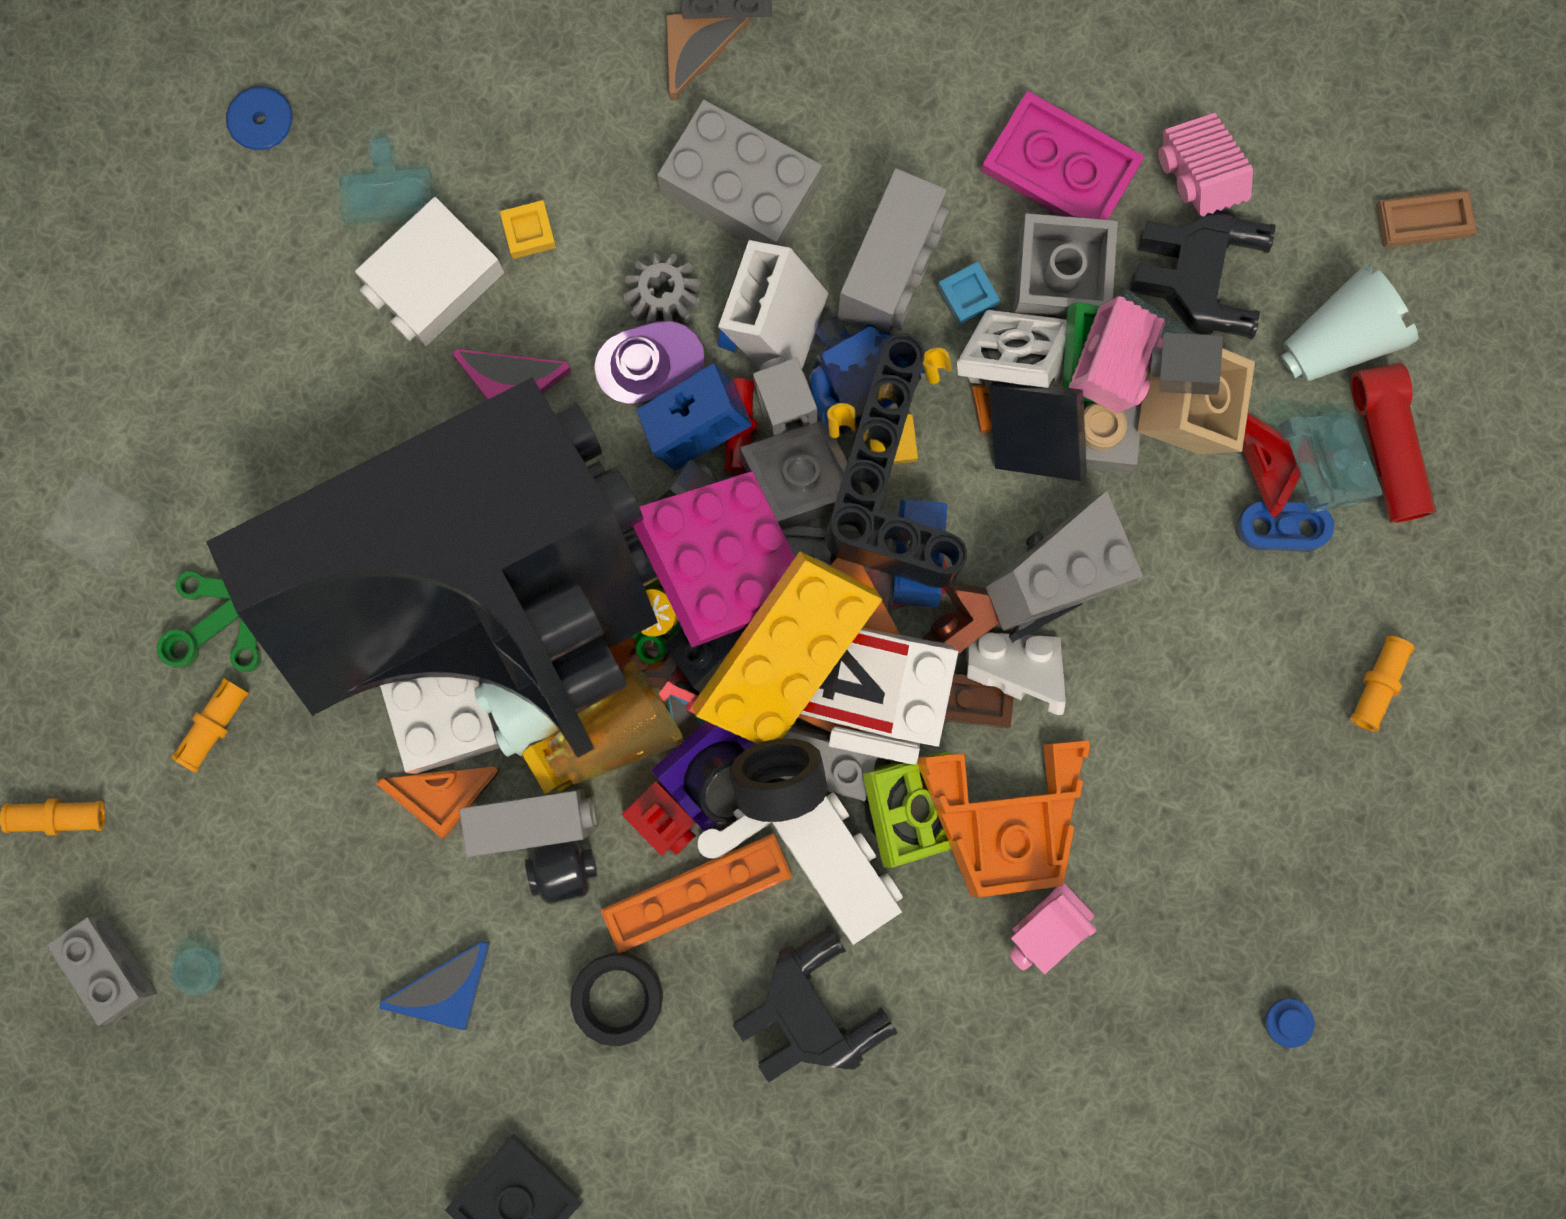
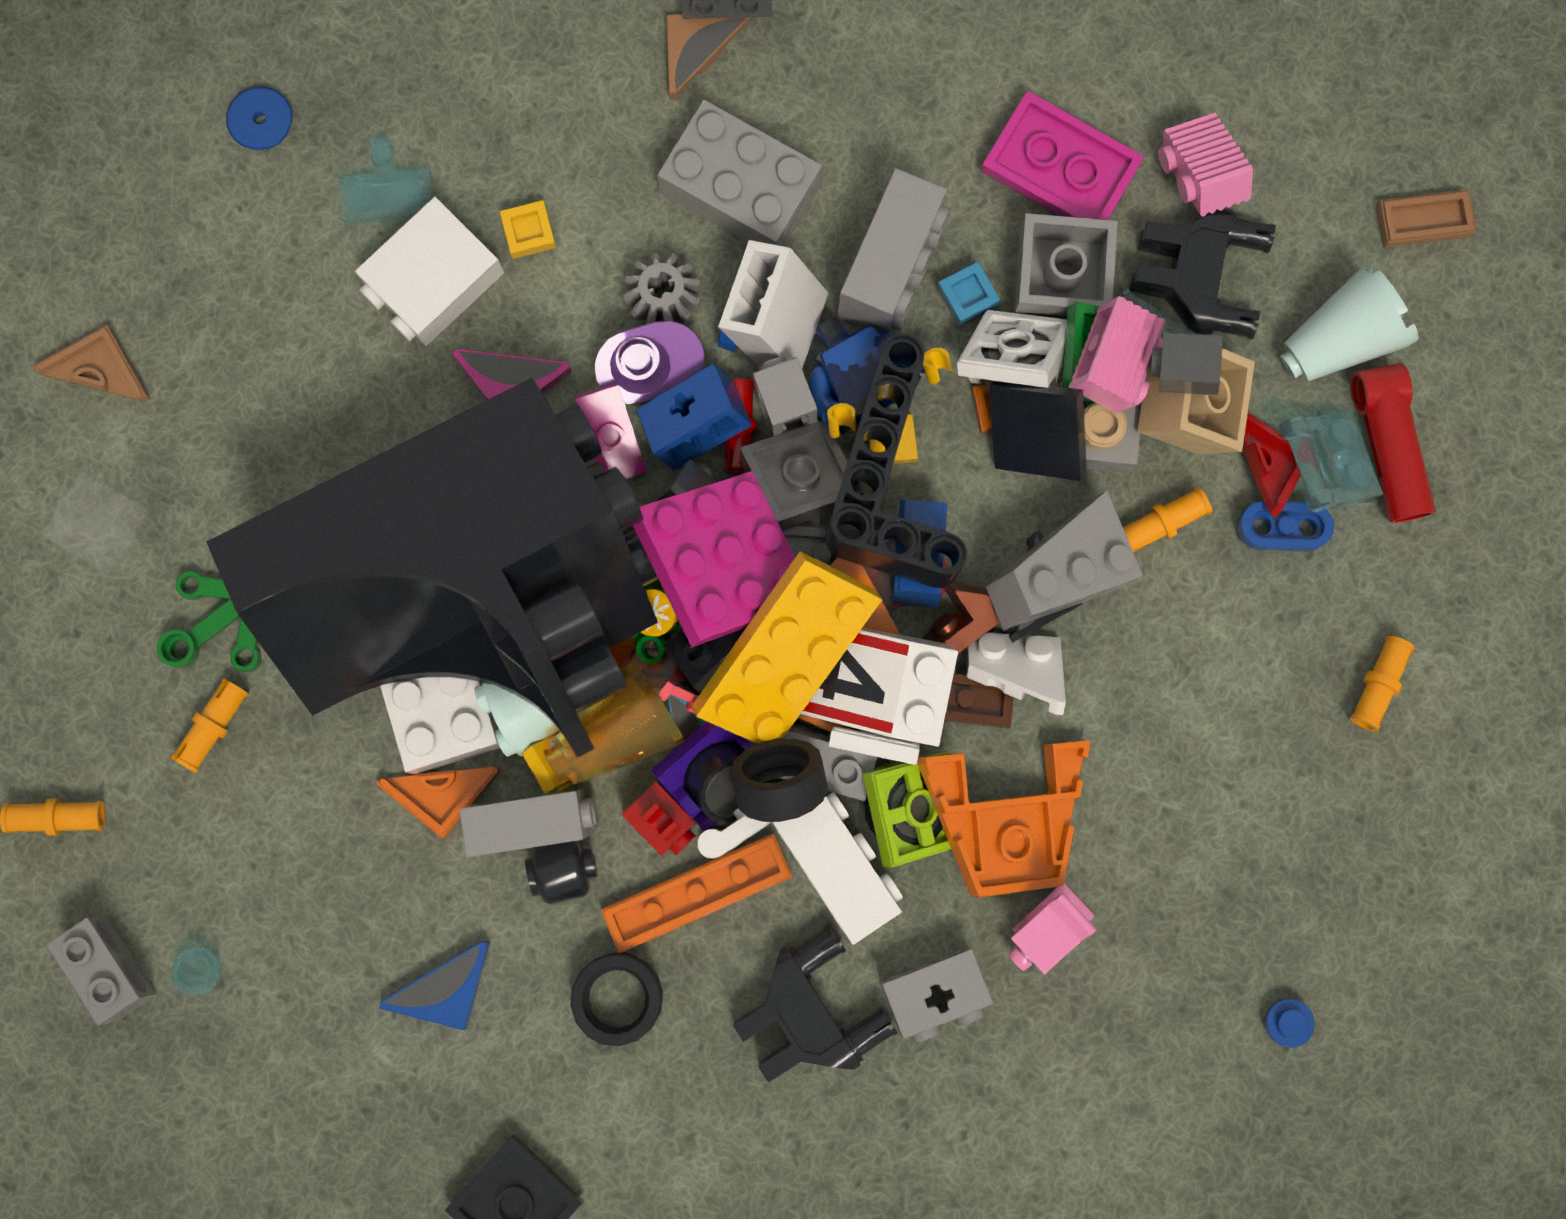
none -> medium nougat tile [32,325,151,402]
none -> plate [574,383,647,479]
none -> light grey brick [880,947,993,1043]
none -> light orange pin [1123,487,1212,553]

